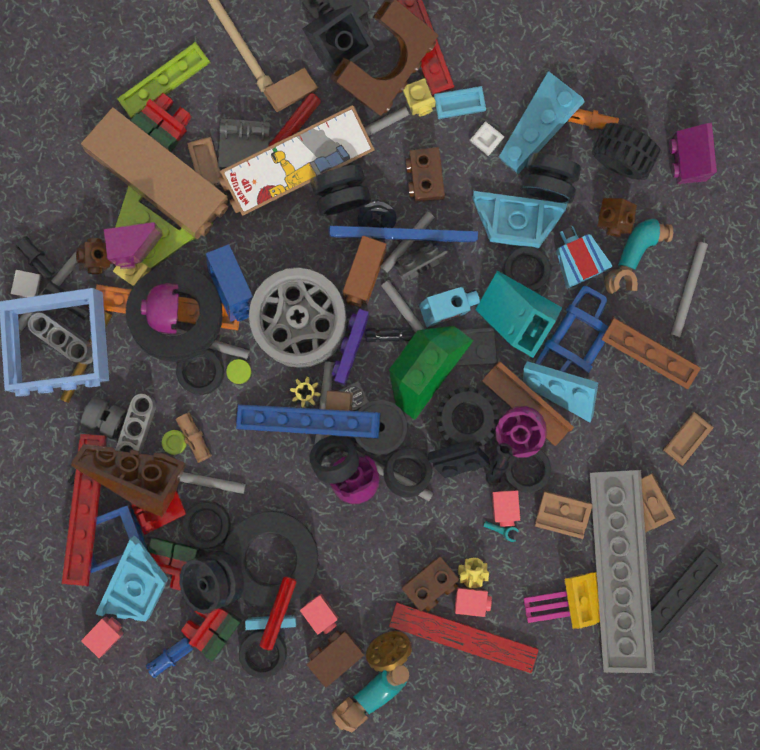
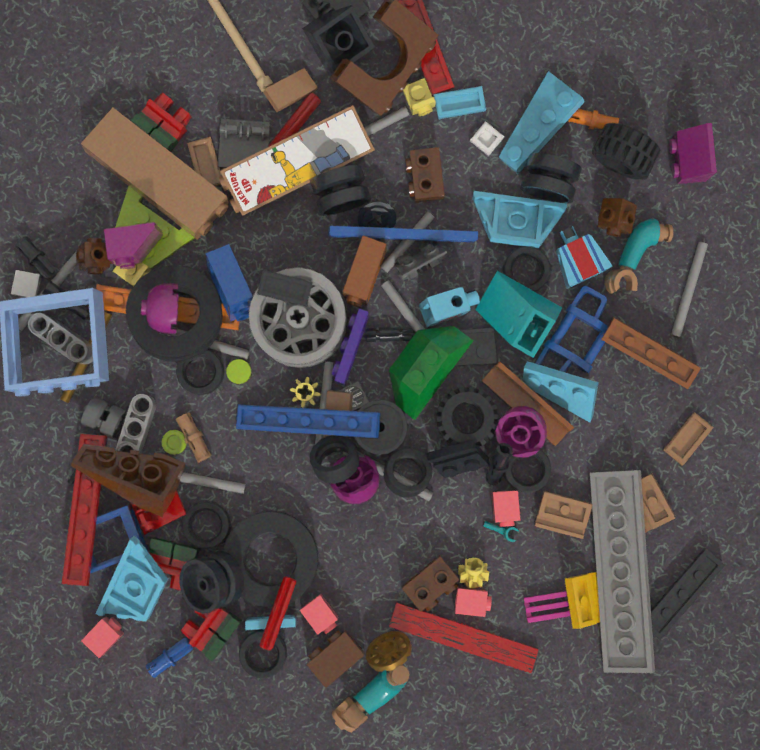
lime tile [117,42,210,119] -> none
none -> black tile [257,269,313,307]

